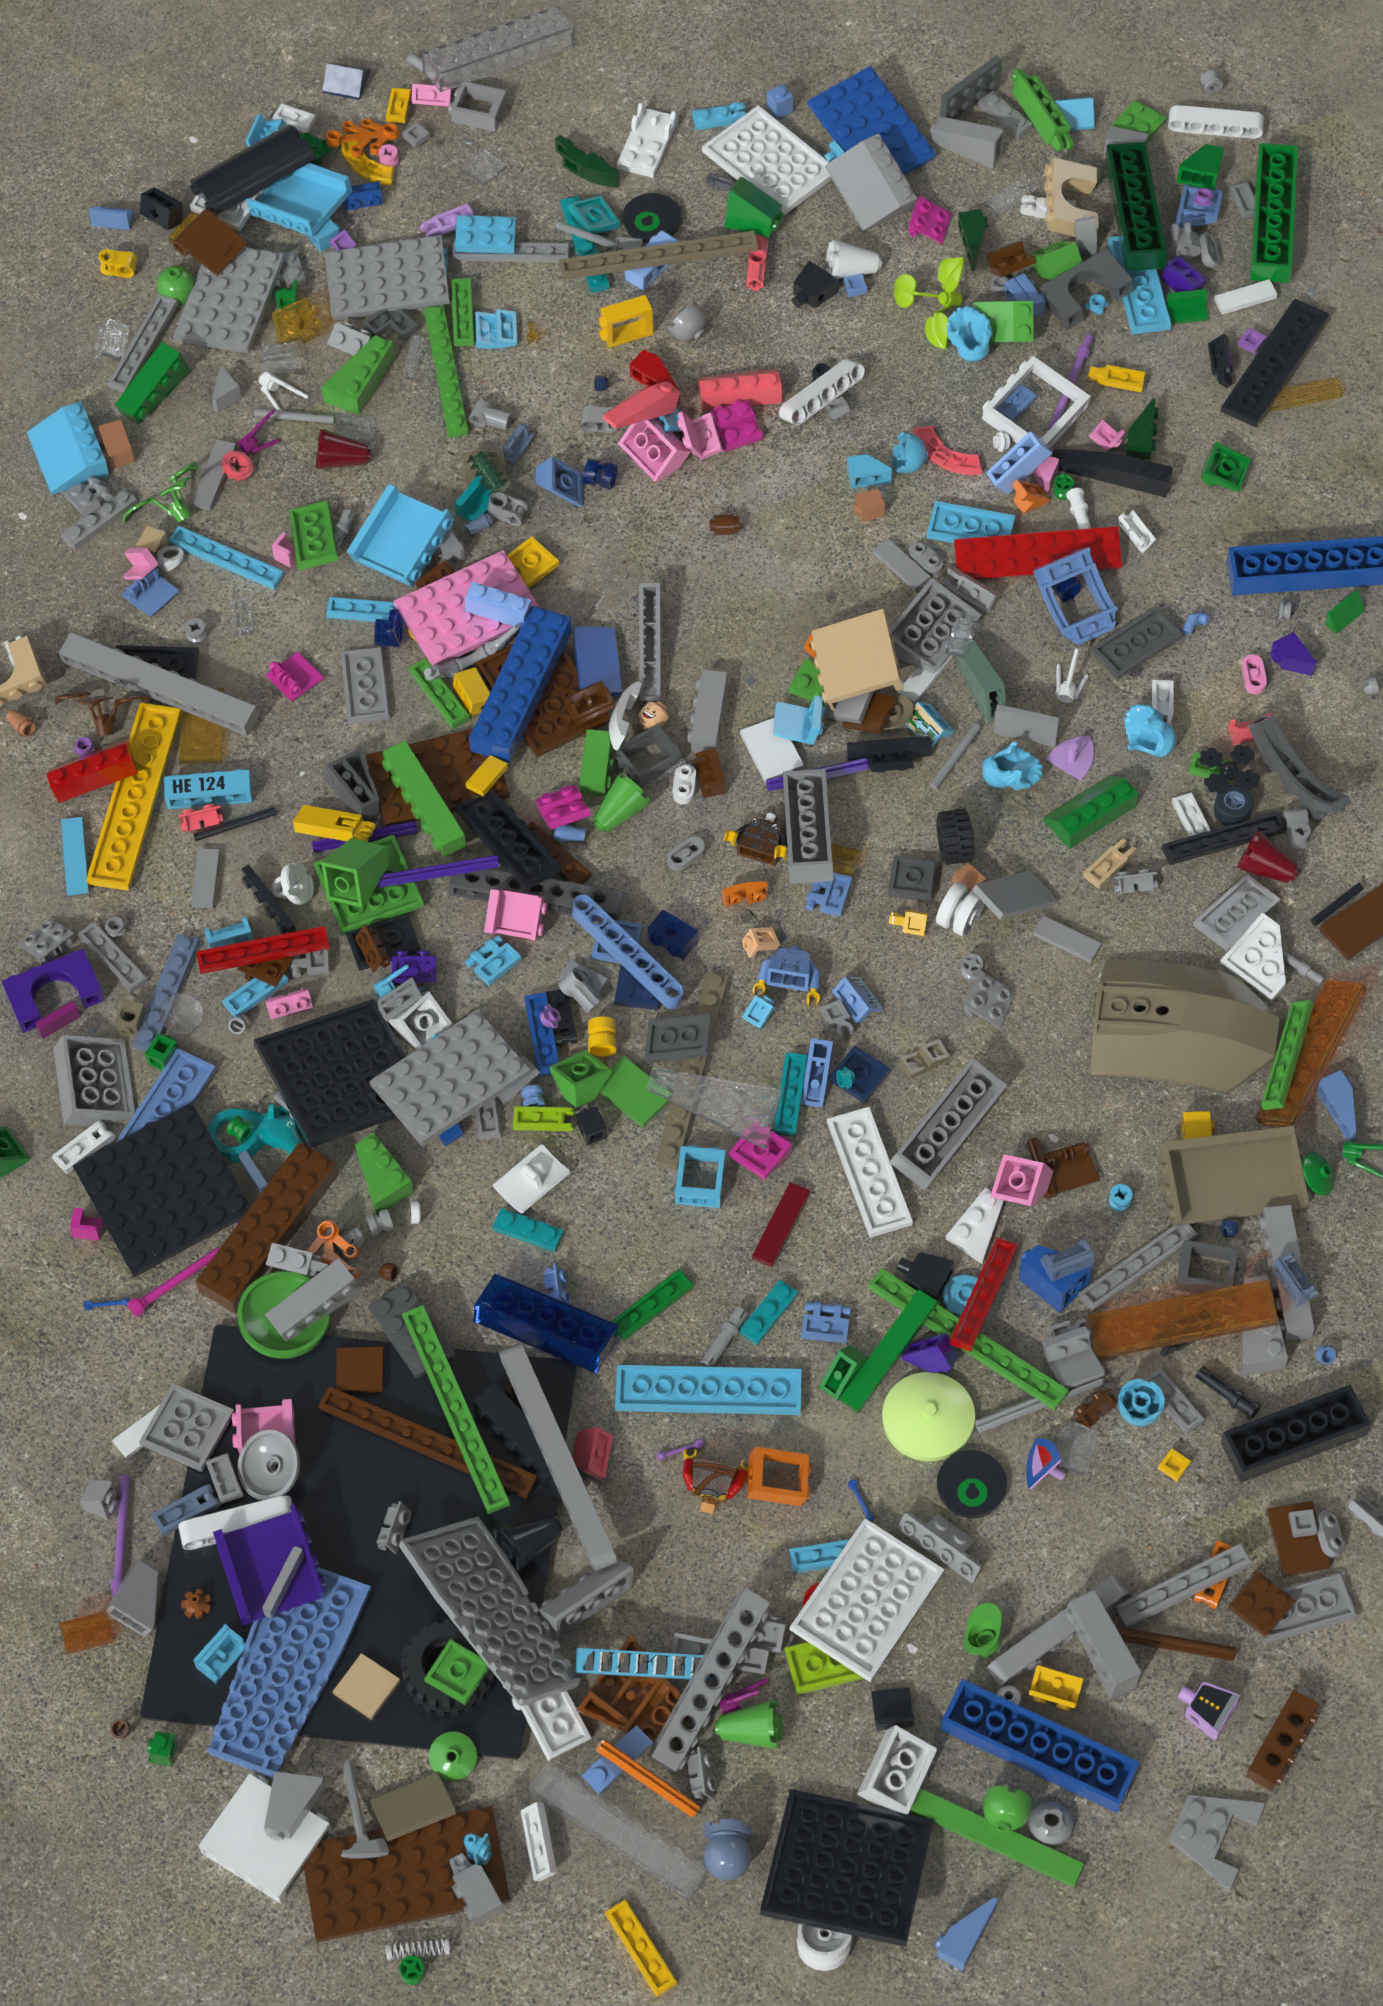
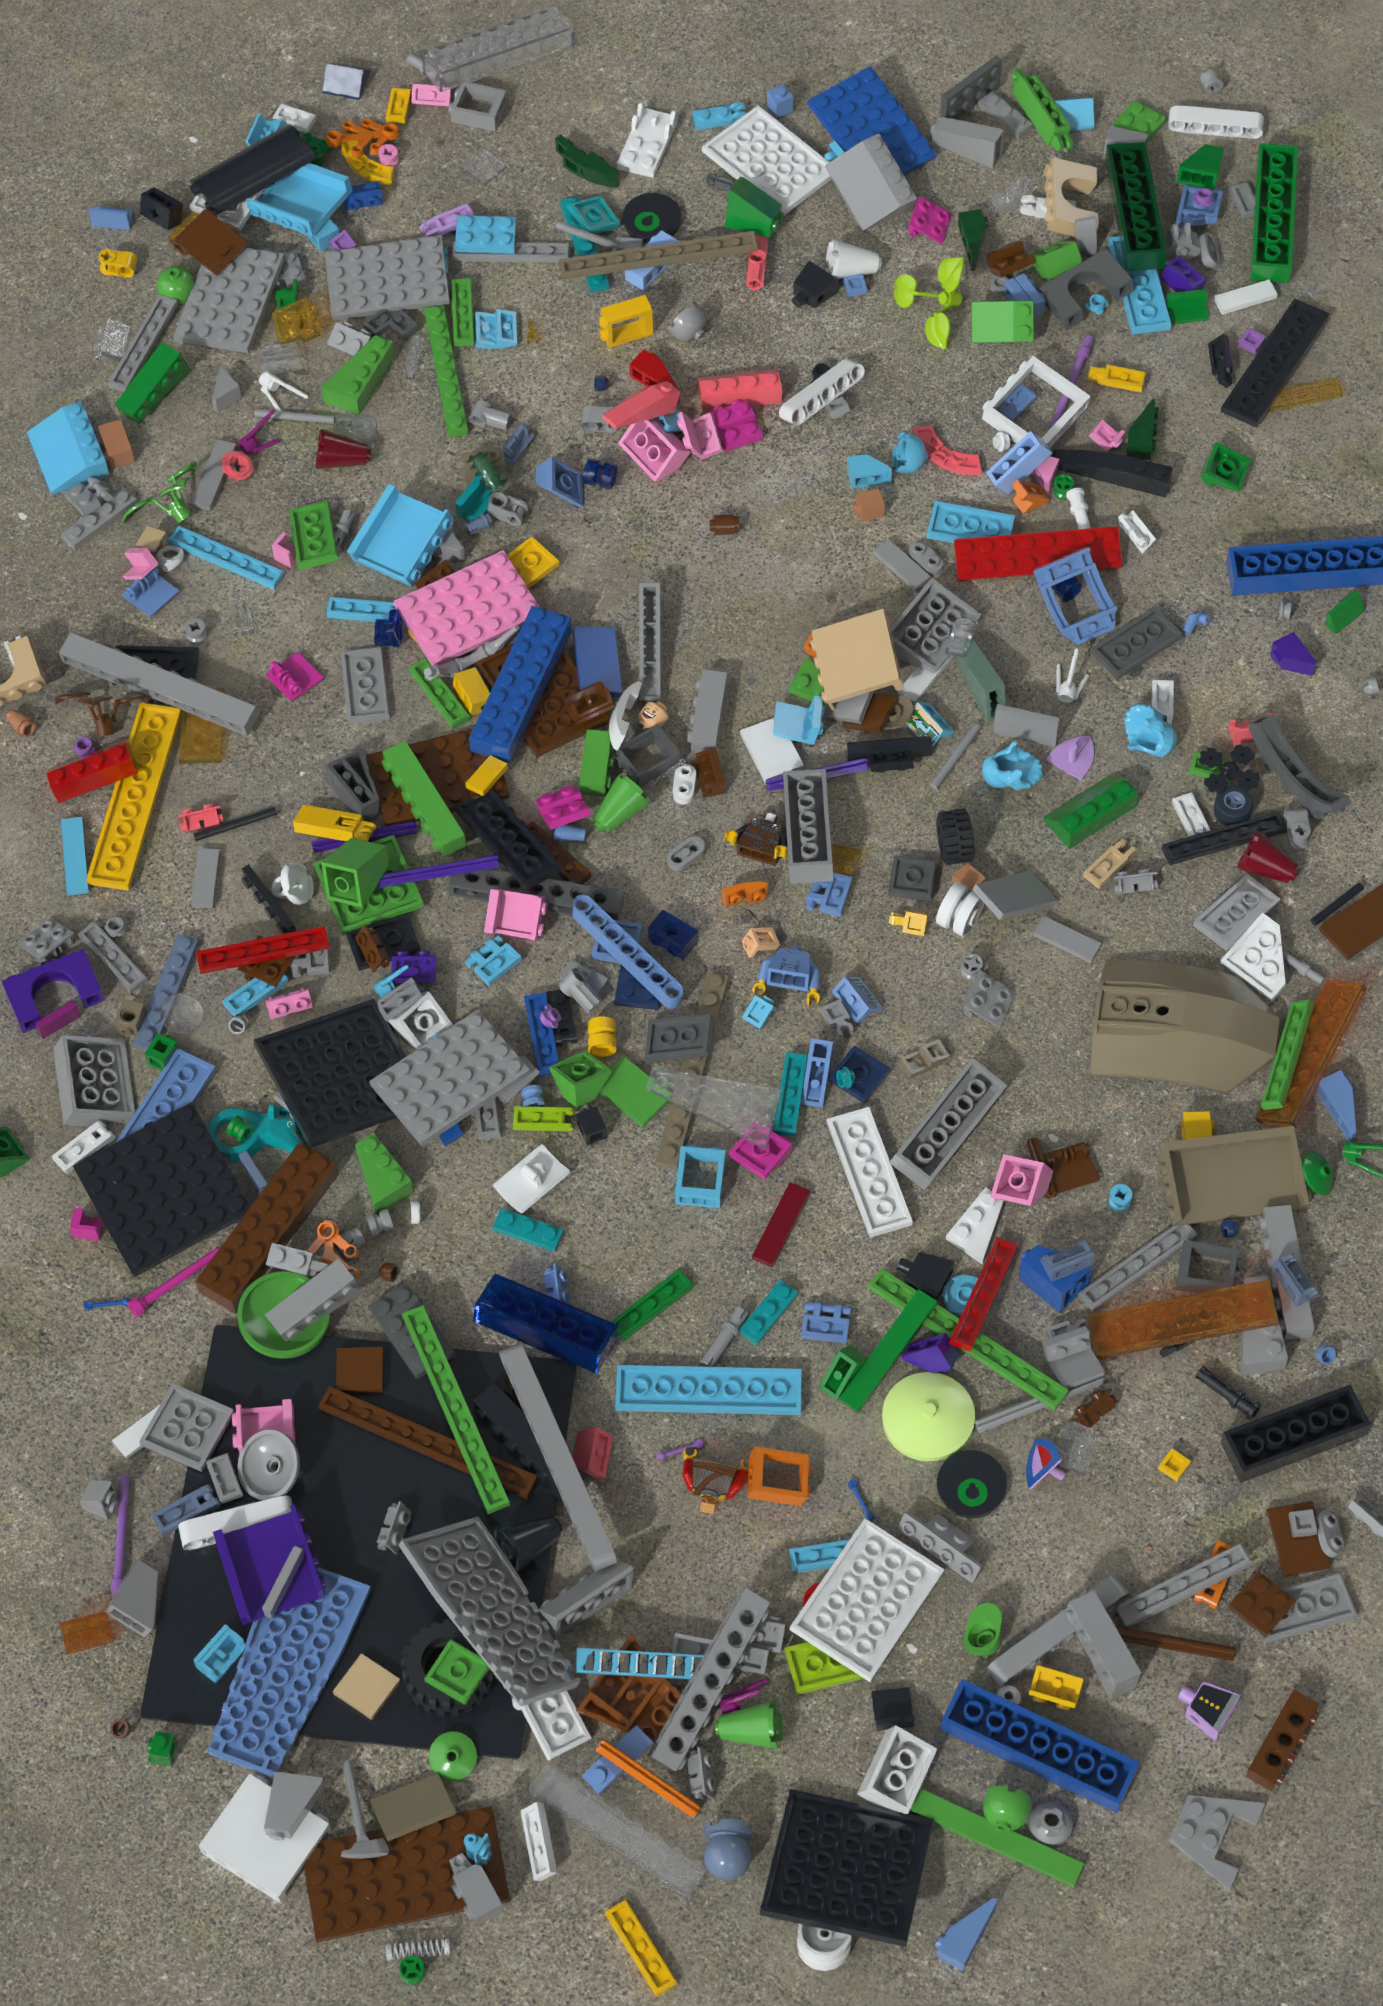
medium azure brick [164,769,252,809] -> none
dark orange plant [181,1589,211,1619] -> none
medium azure hinge [204,916,253,948] -> none
light grey plate [402,122,430,148] -> none
light blue brick [465,581,531,629] -> none
light grey hinge [942,567,999,613] -> none
medium azure hair [947,306,993,362] -> none
medium azure cylinder [1118,1379,1165,1427] -> none
light grey tile [1143,1368,1205,1435] -> none
bright pink plate [1241,654,1267,694] -> none

